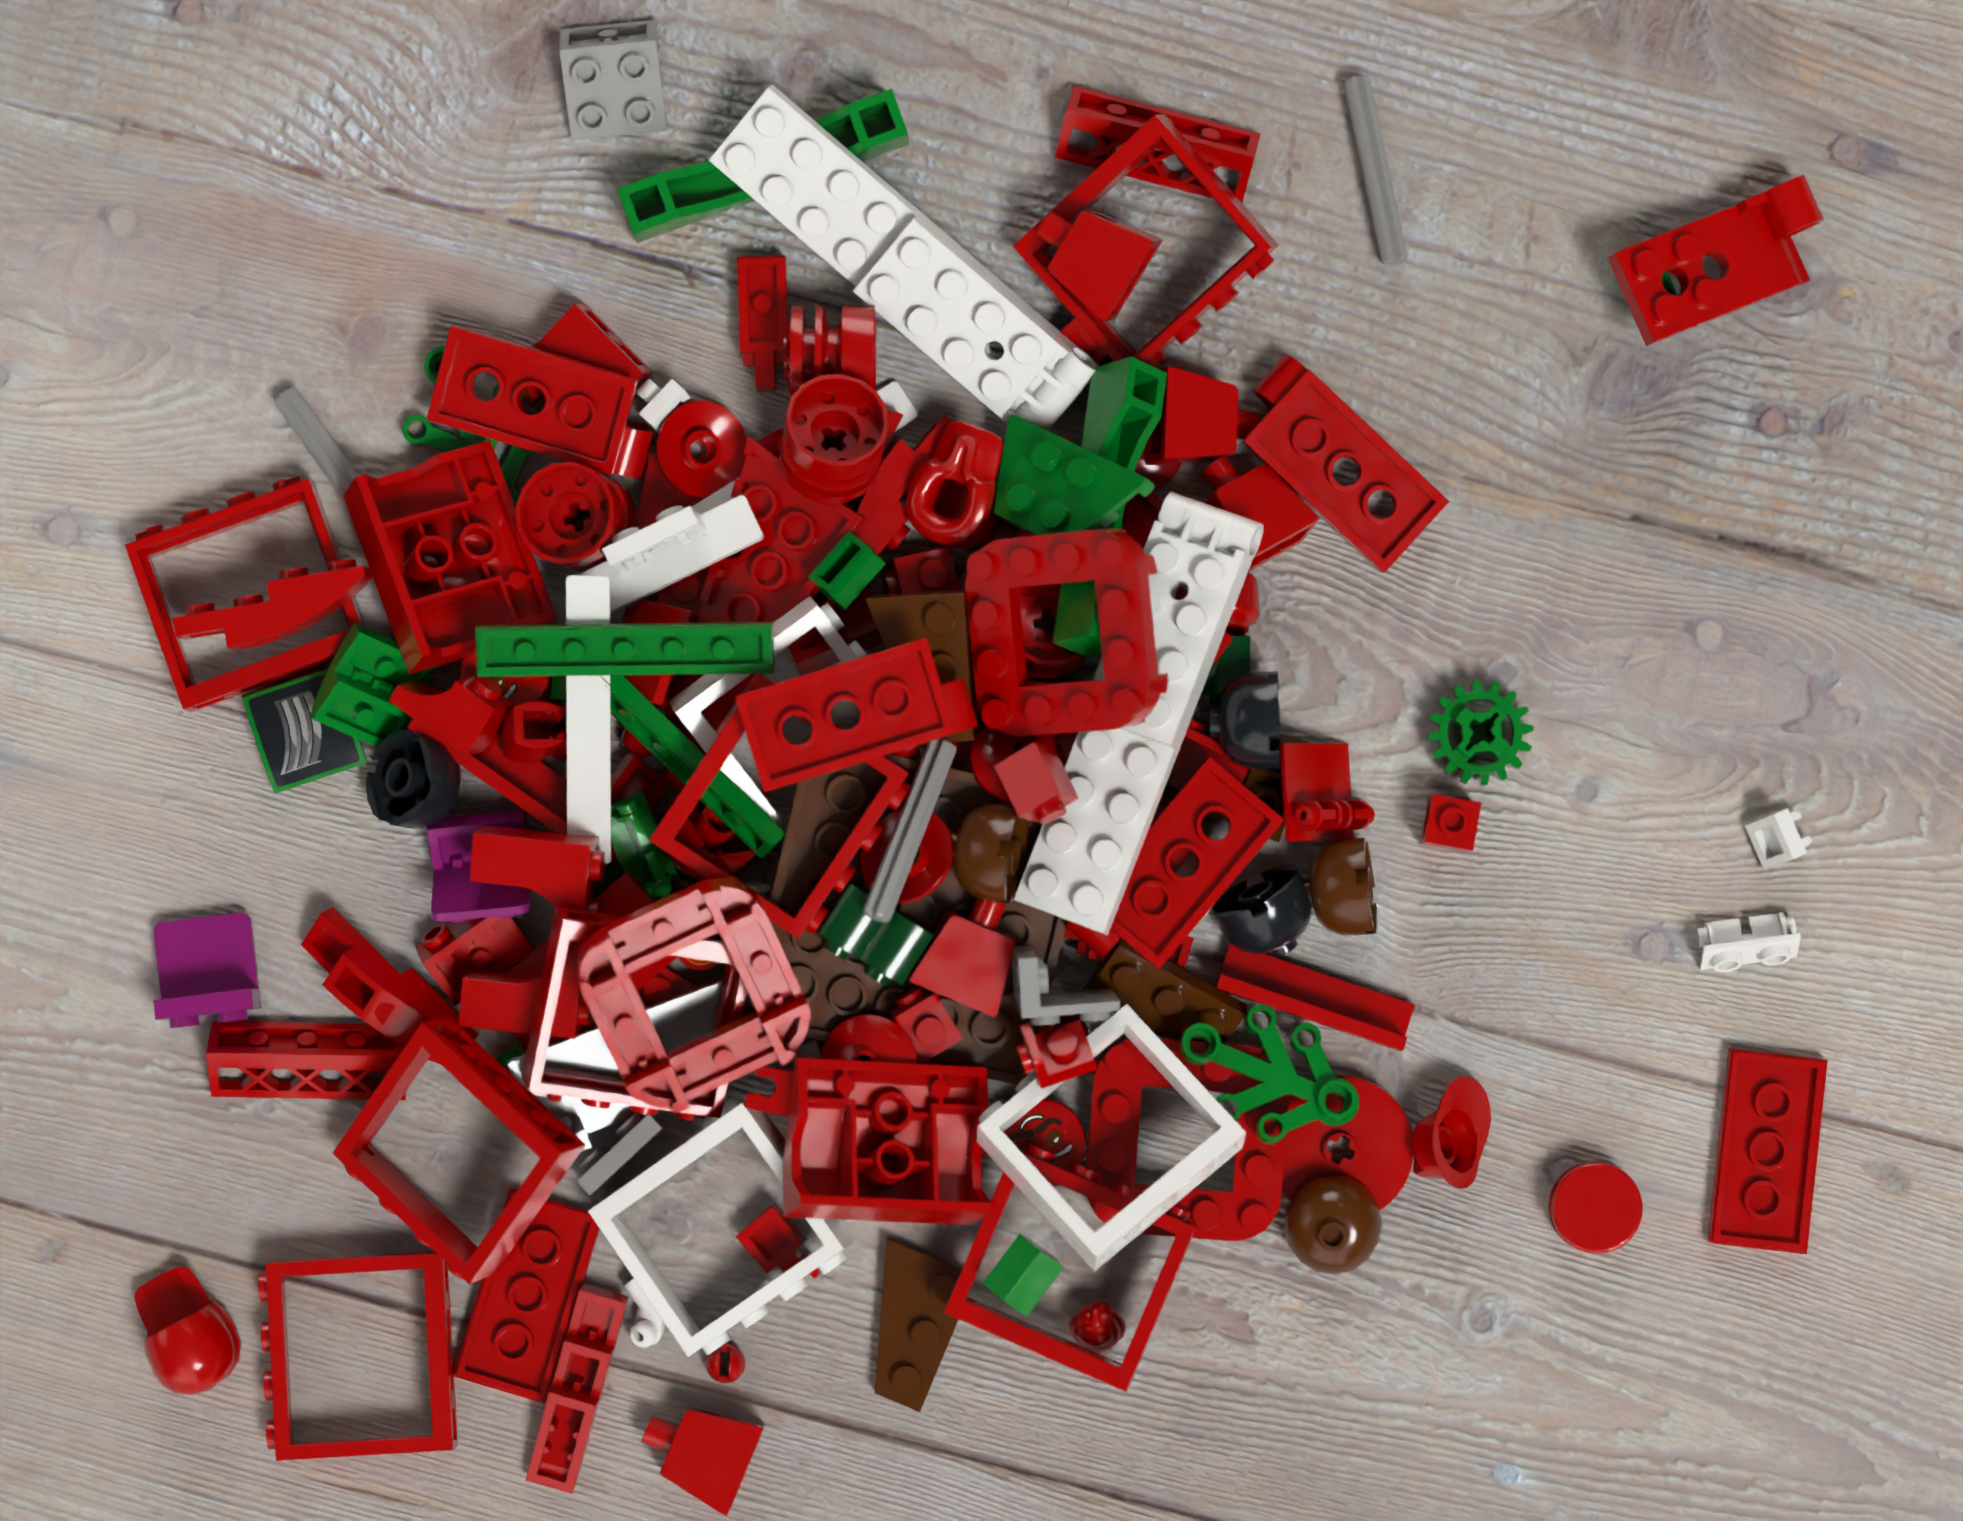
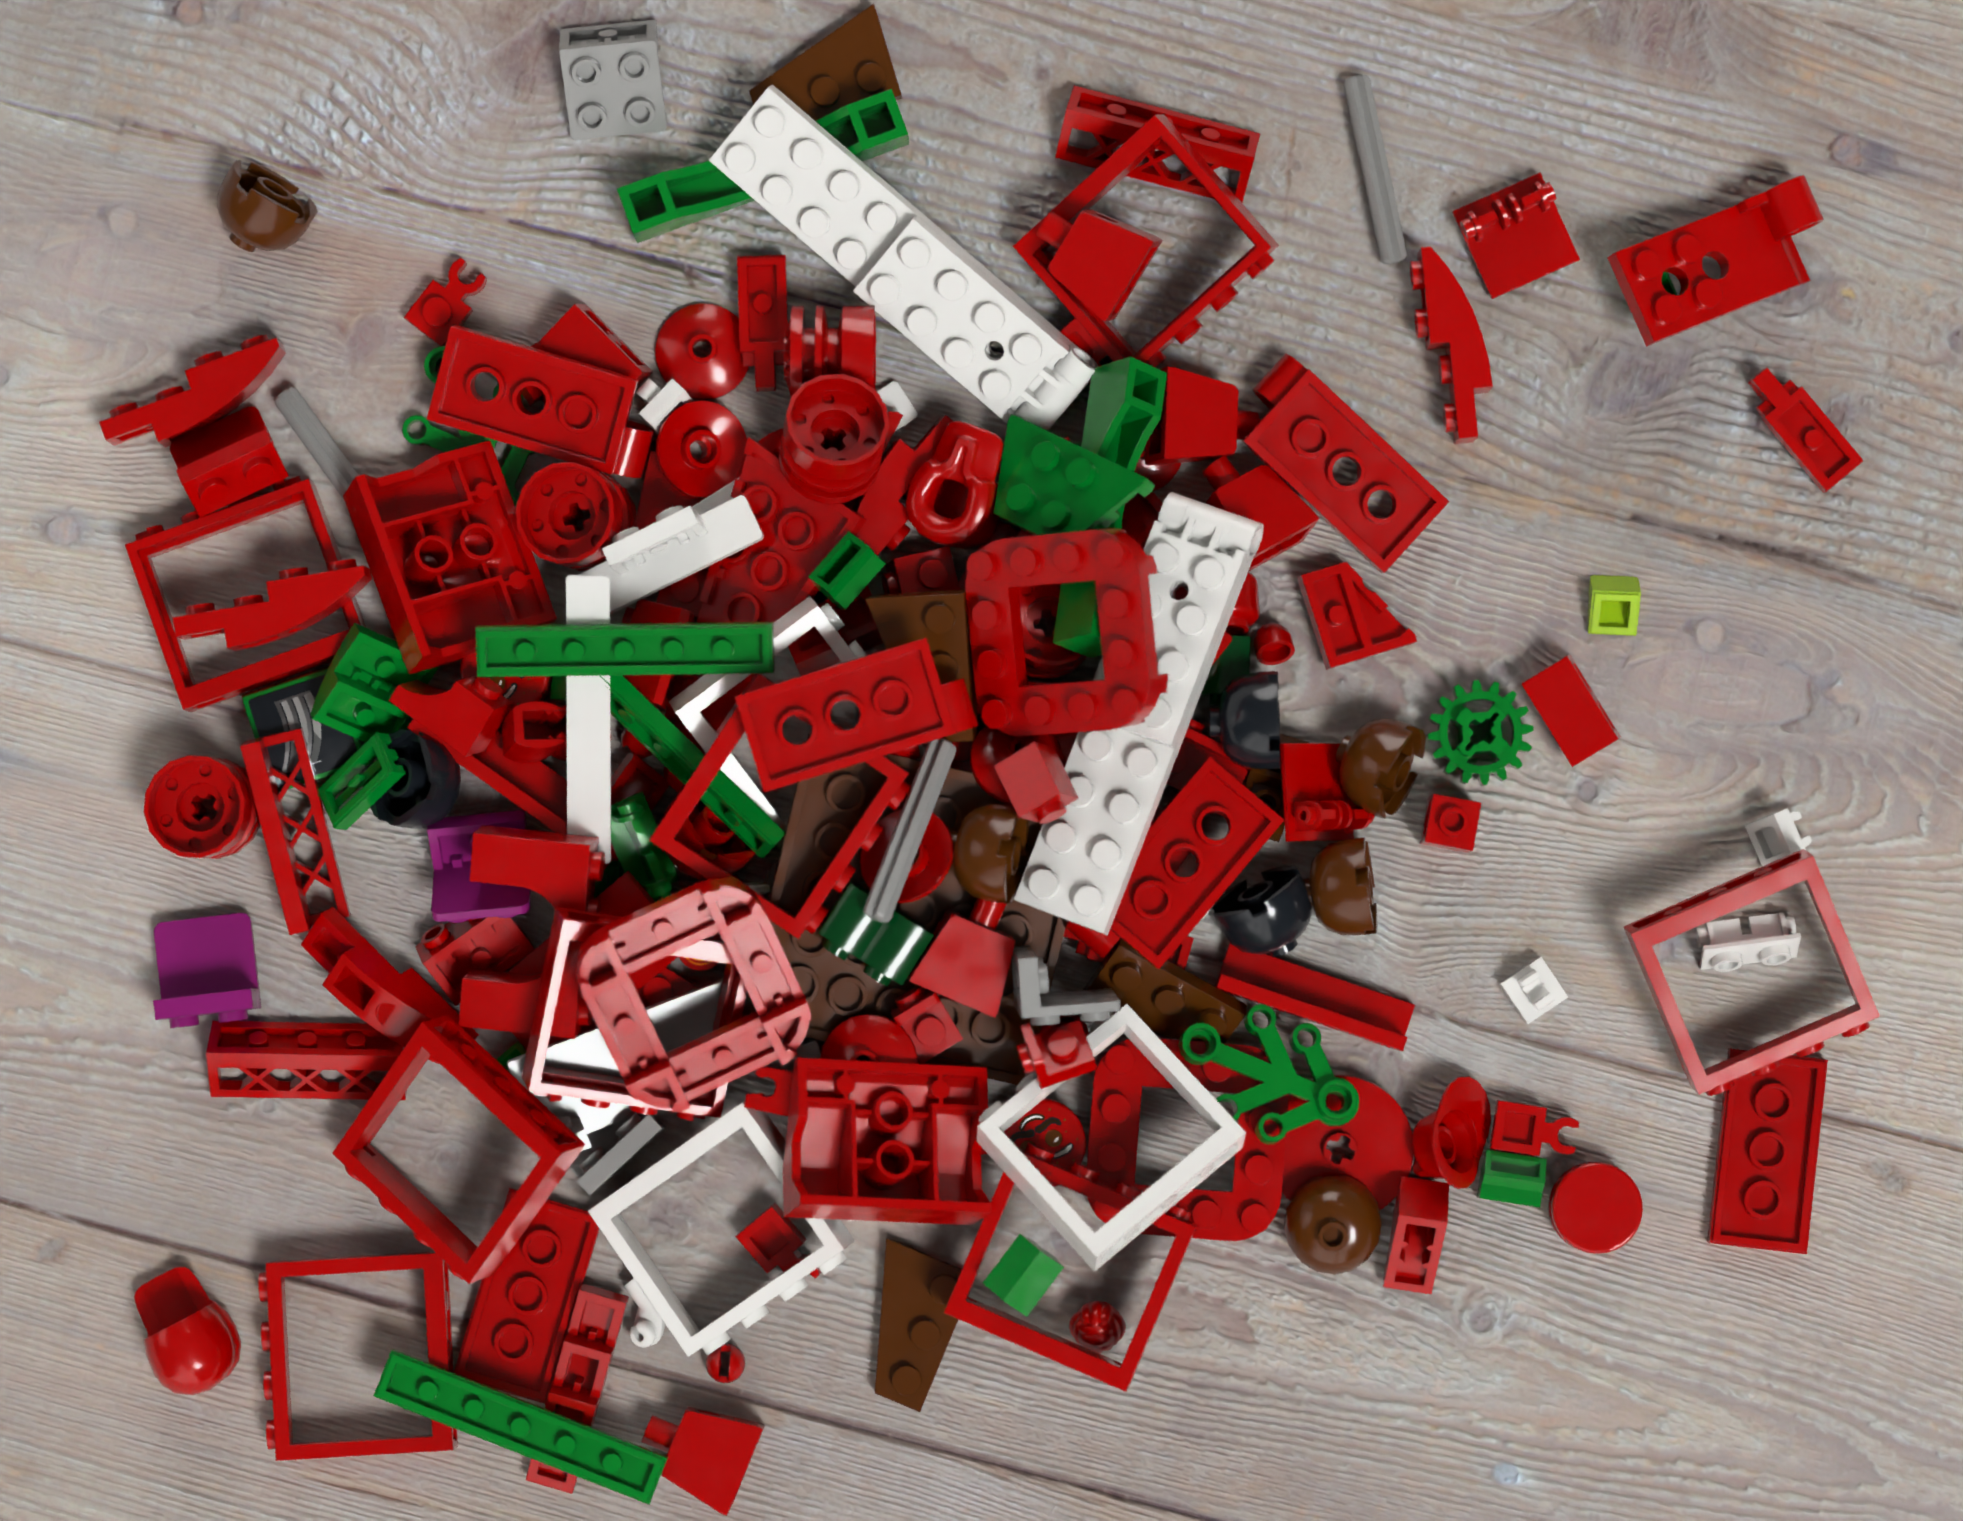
none -> red slope [99,335,286,447]
none -> red wheel [144,755,261,859]
none -> red bracket [170,406,289,518]
none -> reddish brown cylinder [217,160,318,252]
none -> red fence [240,727,351,935]
none -> green tile [318,732,406,830]
none -> green tile [373,1349,668,1505]
none -> red plate [404,258,487,347]
none -> red dish [655,303,750,400]
none -> reddish brown wing [749,4,902,121]
none -> red hinge [1254,622,1295,665]
none -> red wing [1297,562,1417,670]
none -> reddish brown cylinder [1336,719,1426,819]
none -> red arch [1383,1176,1449,1294]
none -> red slope [1410,246,1493,444]
none -> red hinge [1452,172,1580,299]
none -> green piece [1477,1150,1547,1207]
none -> red plate [1489,1100,1579,1156]
none -> white tile [1499,957,1568,1024]
none -> red hinge [1522,655,1621,767]
none -> lime slope [1587,575,1641,636]
none -> window [1623,849,1880,1096]
none -> red hinge [1748,368,1863,493]

